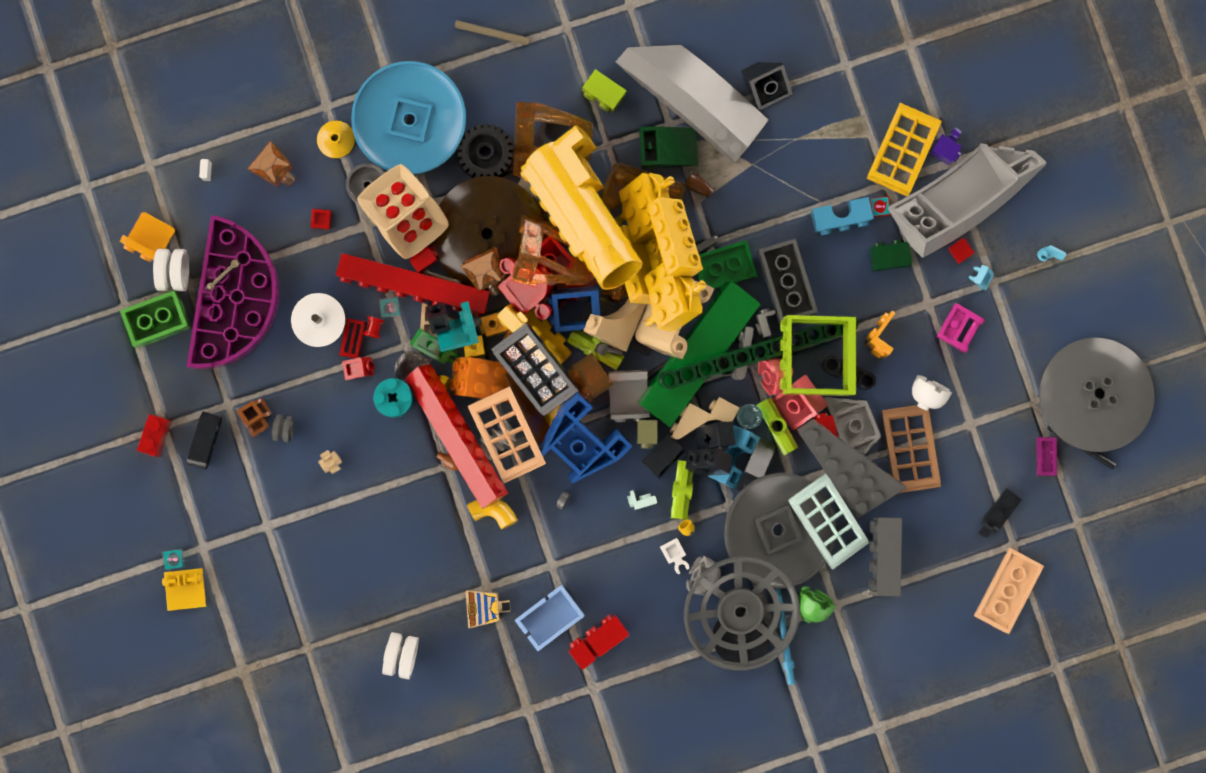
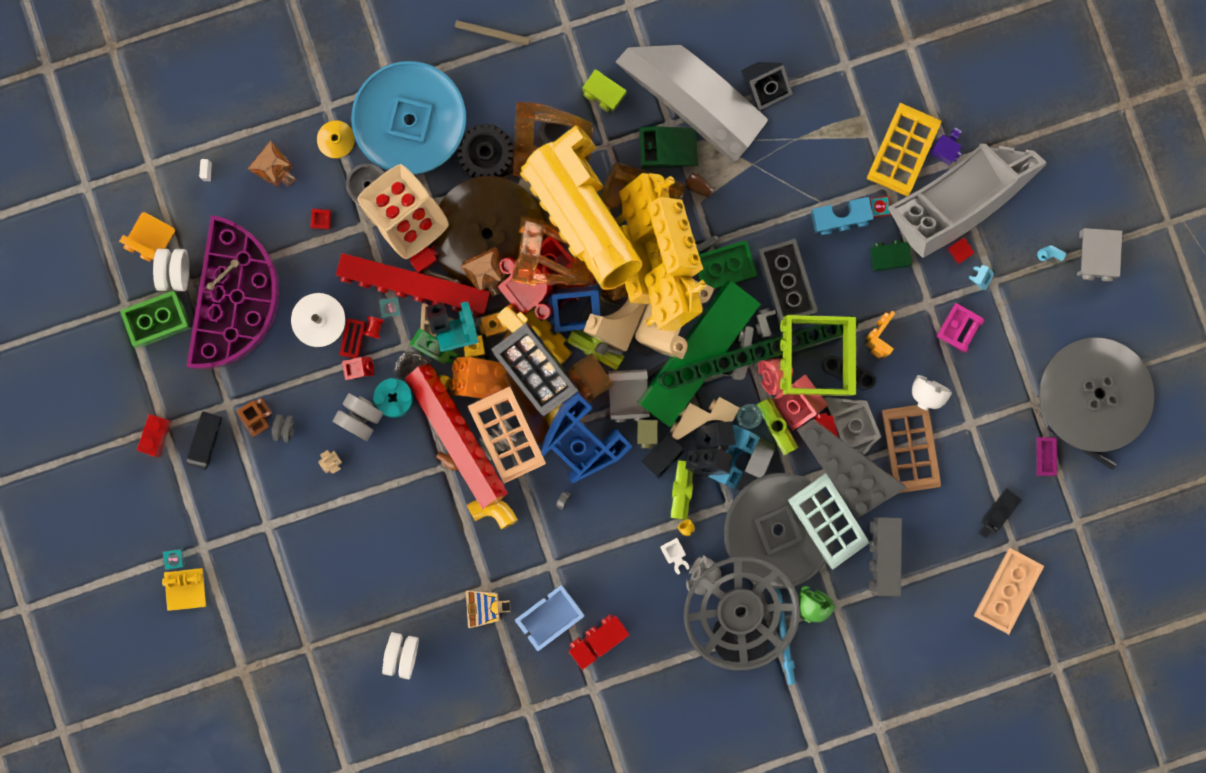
light aqua bracket [627,490,657,510] -> none
none -> light grey wheel [332,393,383,441]
none -> light grey panel [1077,228,1122,282]

